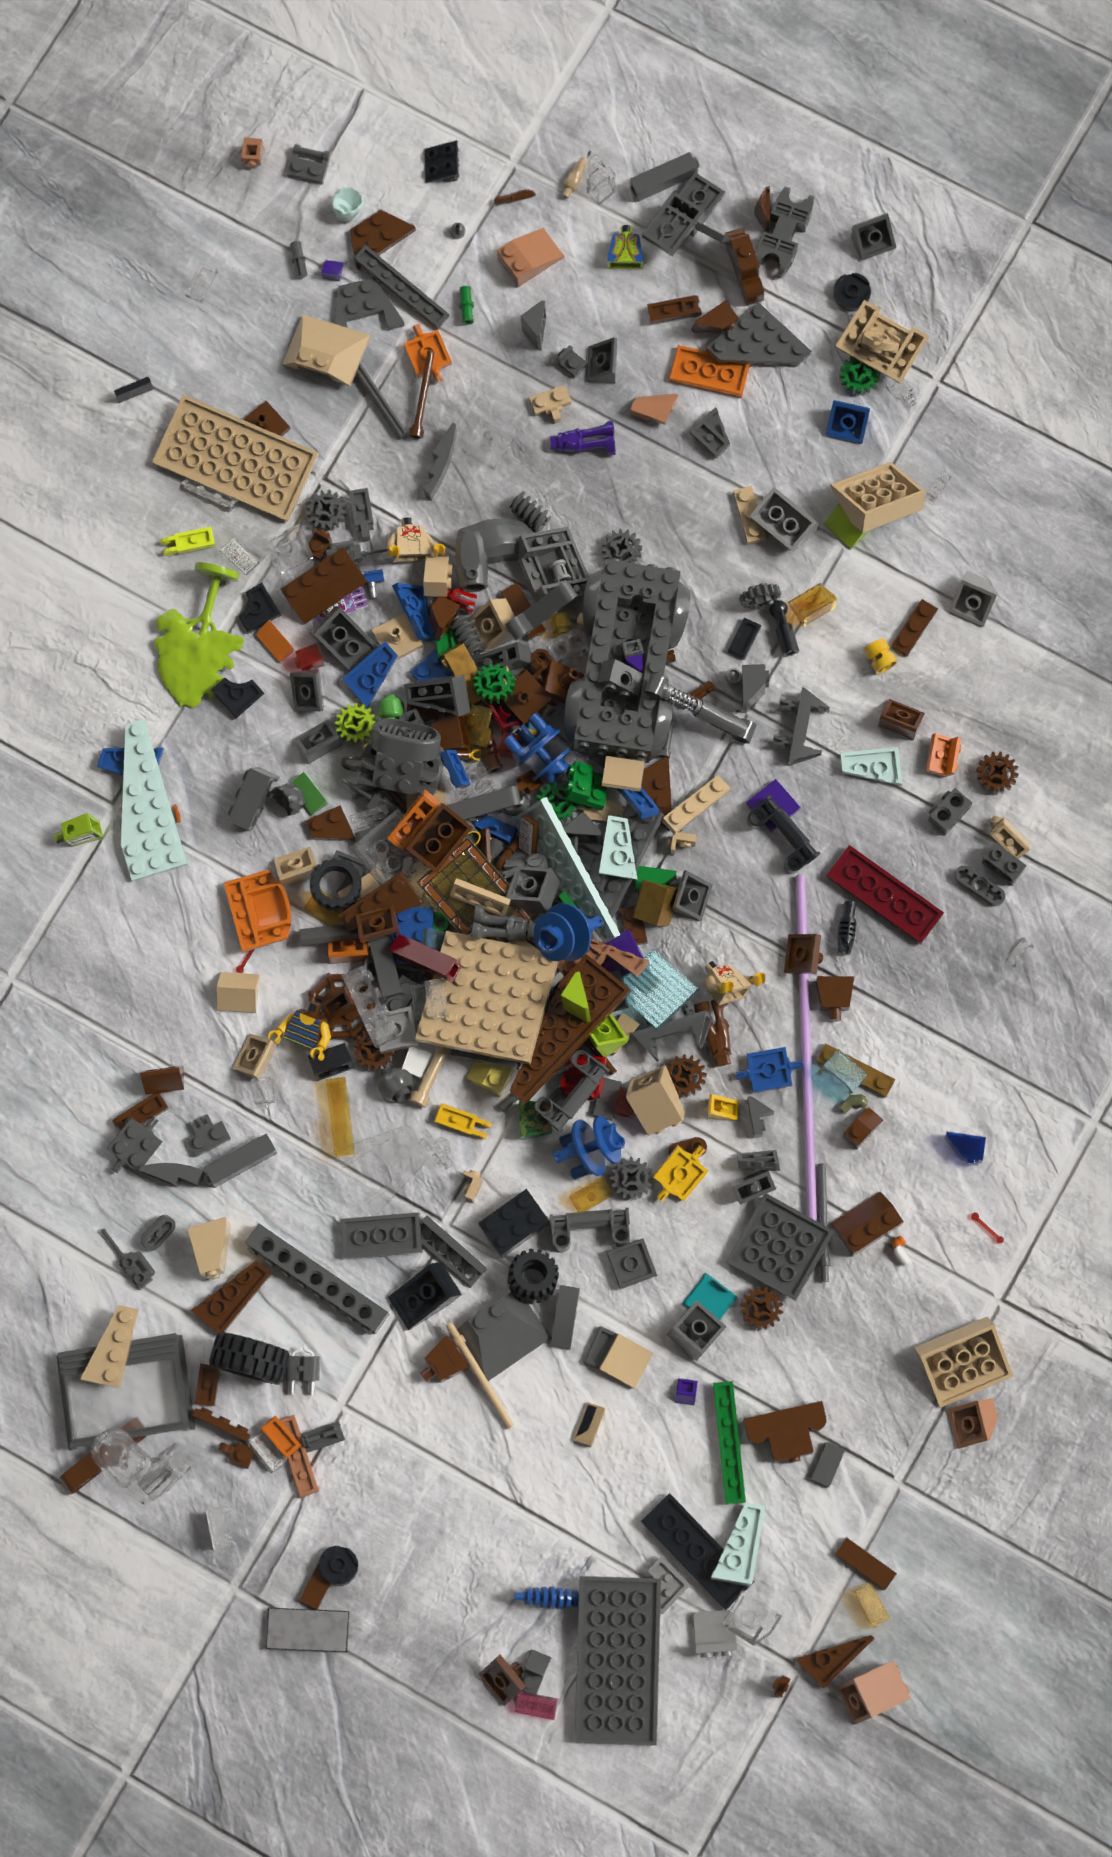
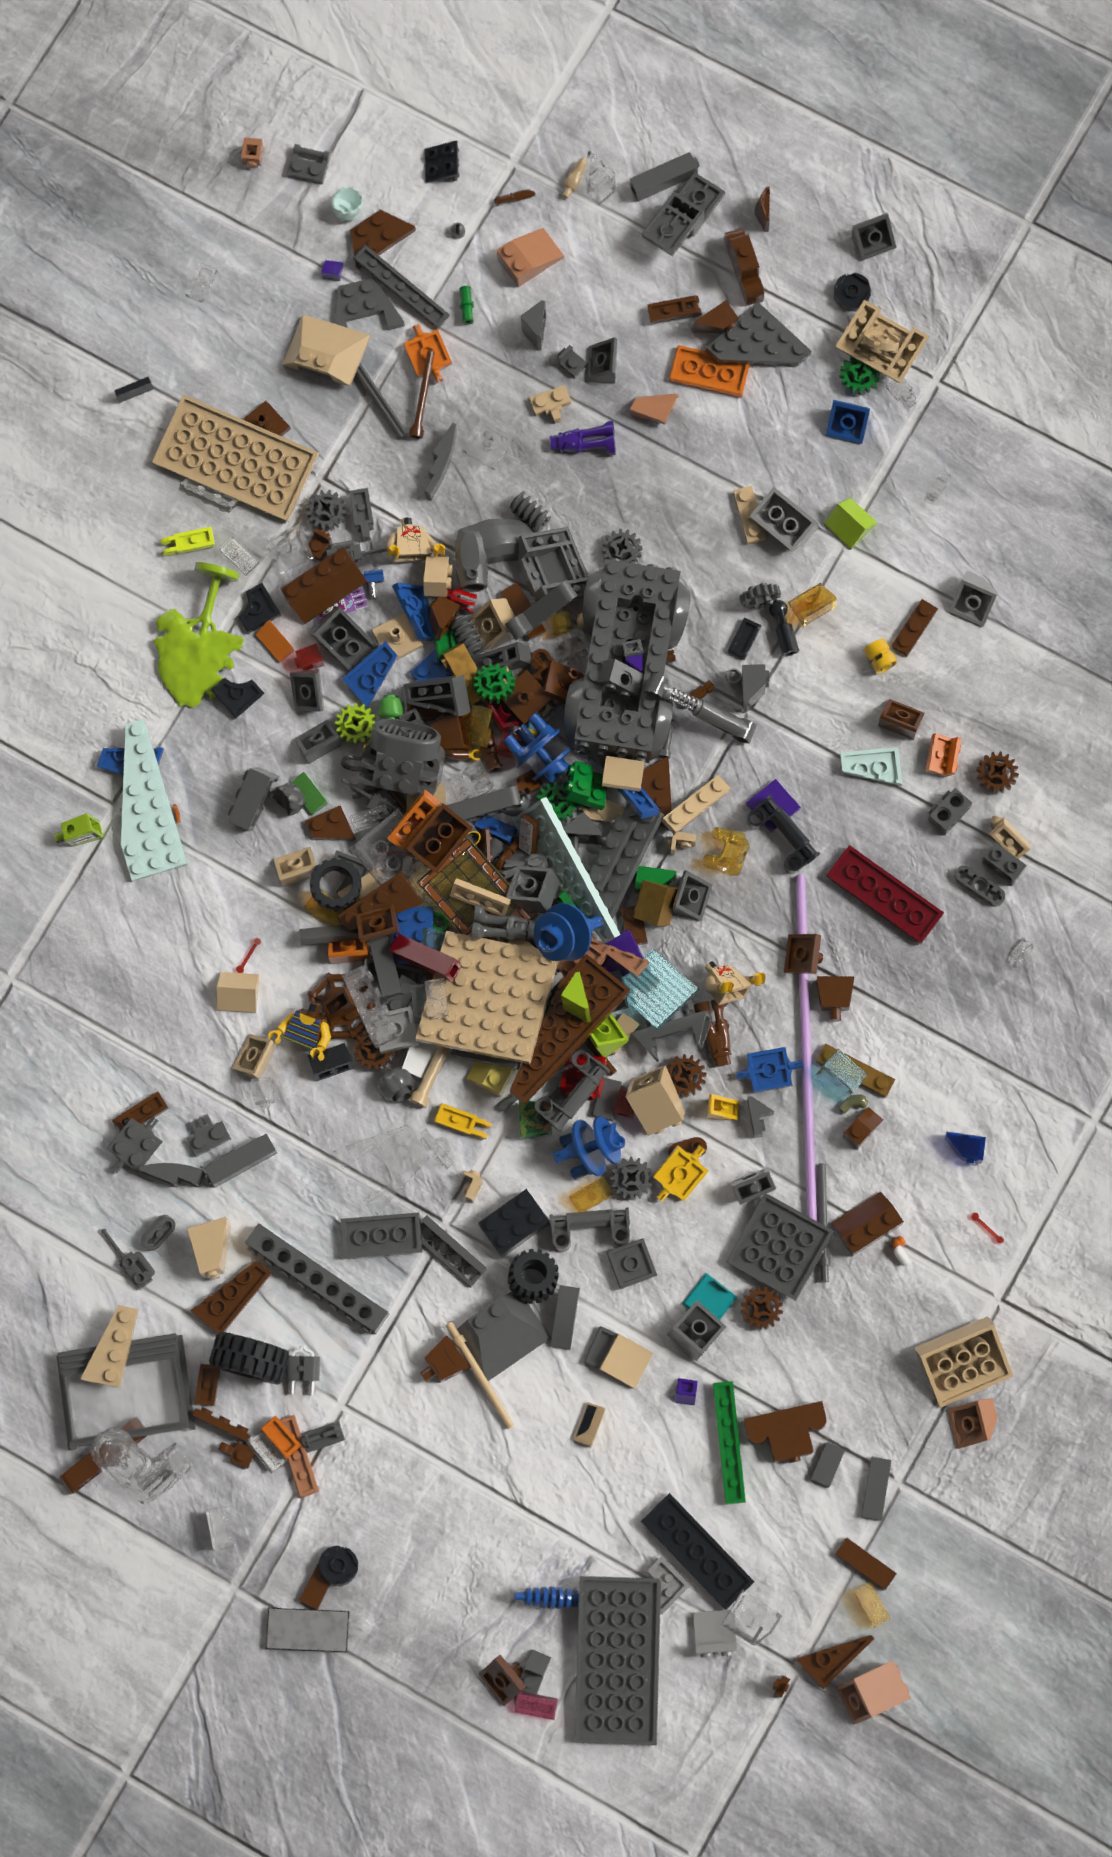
reddish brown slope [140,1065,184,1095] -> none
orange slope [224,870,291,952] -> none
dark grey axle [290,241,308,279] -> none
clear yellow slope [325,1077,355,1157] -> none
black slope [388,1262,462,1330] -> none
blue plate [440,750,471,788] -> none
light grey bush [549,560,571,583] -> none
light aqua wing [599,815,637,880] -> none
torso [608,225,643,269] -> none
dark grey wing [690,407,730,459] -> none
dark grey tile [695,222,732,246] -> none
light aqua wing [711,1503,765,1586] -> none
dark grey wing [737,1150,780,1171] -> none
dark grey piece [756,186,814,277] -> none
dark grey hose [772,687,830,766] -> none
tan slope [830,462,926,533] -> none
black hinge [837,901,857,955] -> none
none -> clear yellow piece [702,827,750,876]
none -> dark grey tile [861,1456,892,1521]

